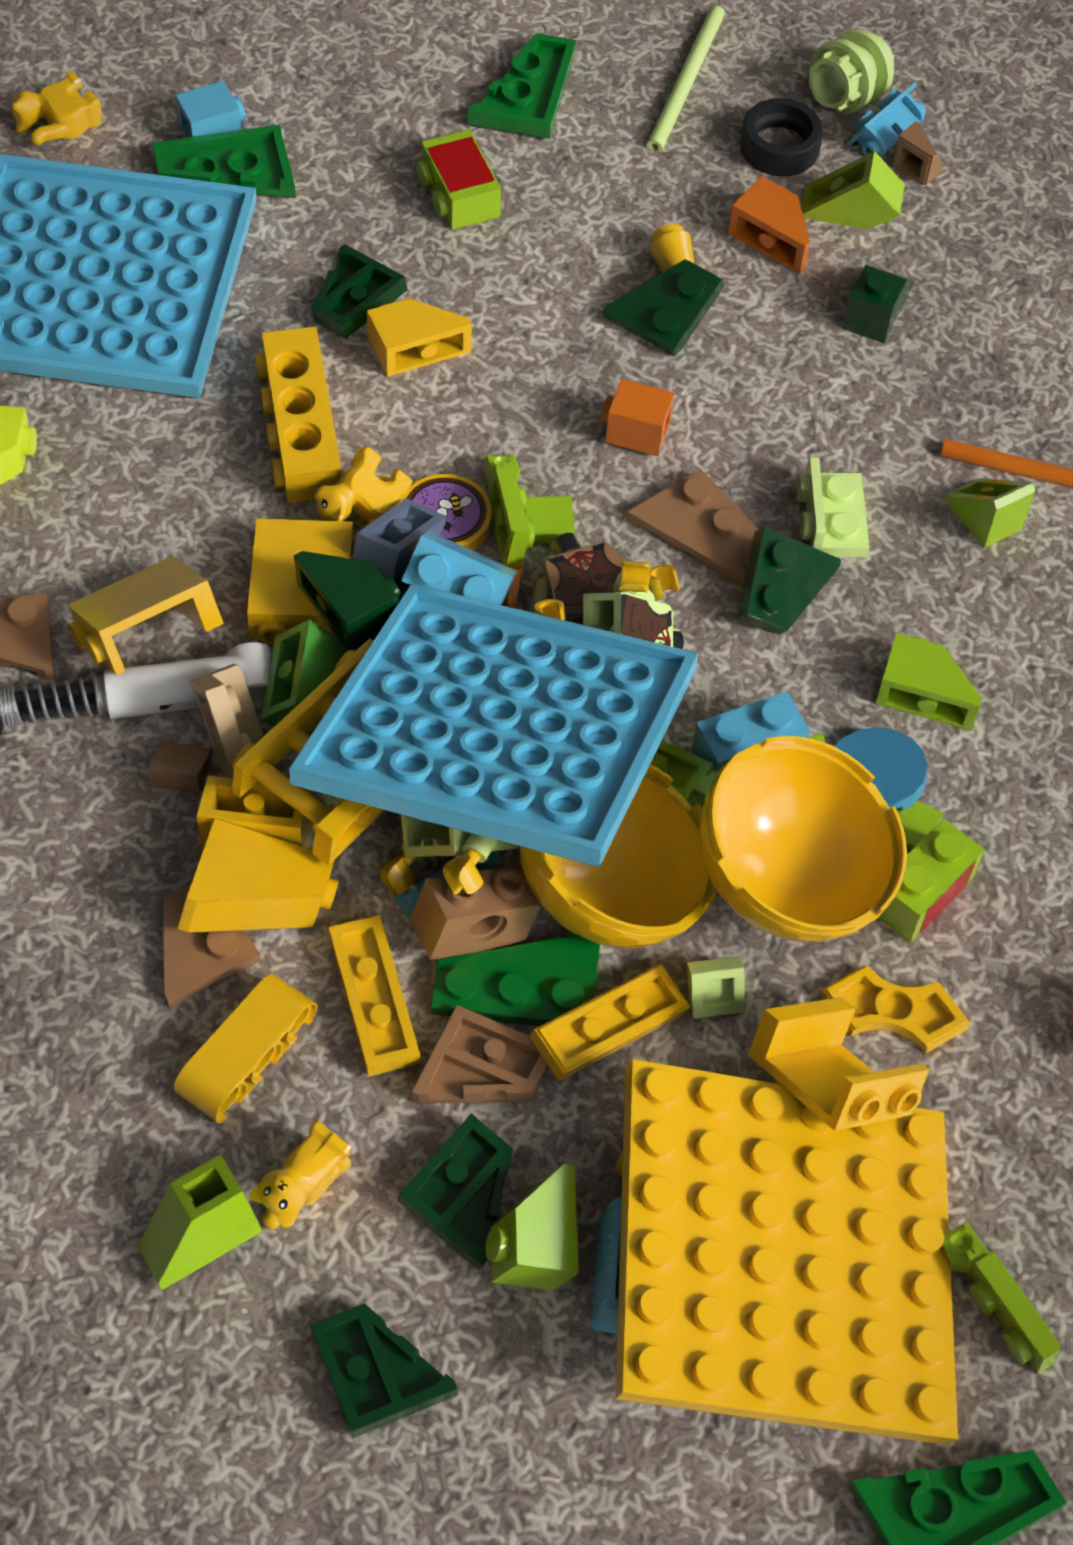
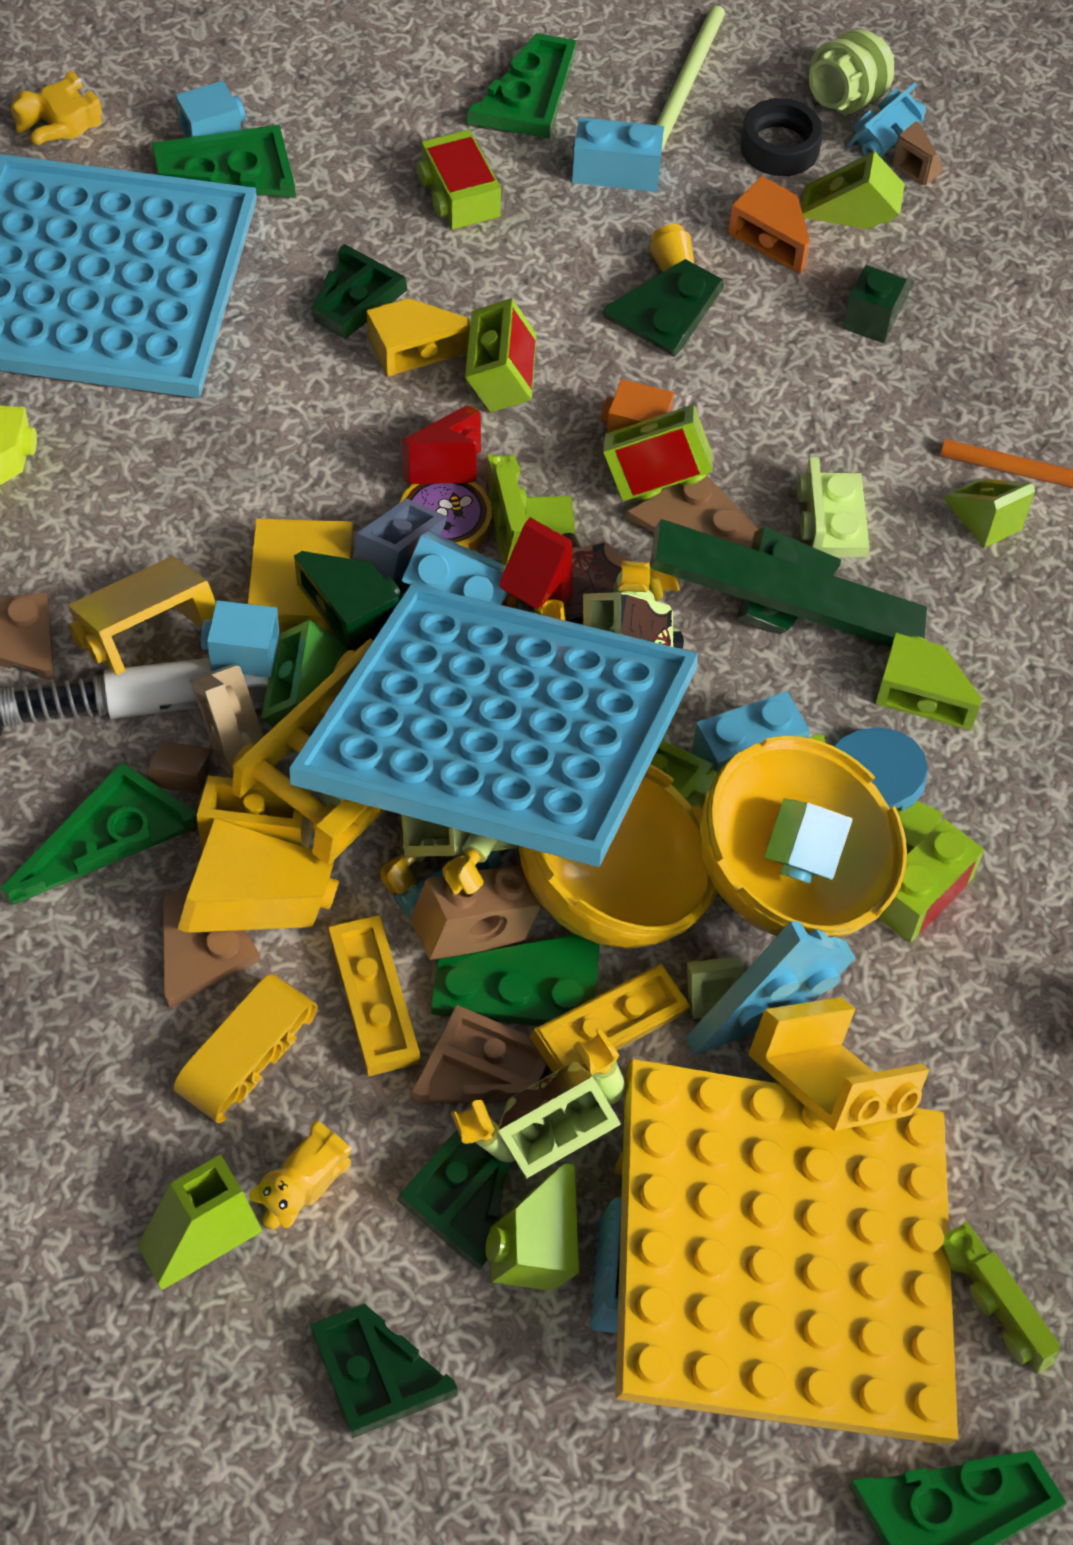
yellow brick [255,327,342,503] -> none
yellow animal [314,446,413,527] -> none
yellow tile [820,965,970,1054] -> none
none -> green wing [0,762,198,905]
none -> medium azure brick [201,600,280,678]
none -> red slope [402,405,481,484]
none -> yellowish green torso [451,1028,626,1178]
none -> lime brick [465,298,537,413]
none -> red slope [499,517,573,609]
none -> medium azure brick [572,117,664,192]
none -> brick [603,404,713,501]
none -> dark green tile [650,519,927,647]
none -> medium azure wing [686,921,856,1056]
none -> brick [764,798,852,884]

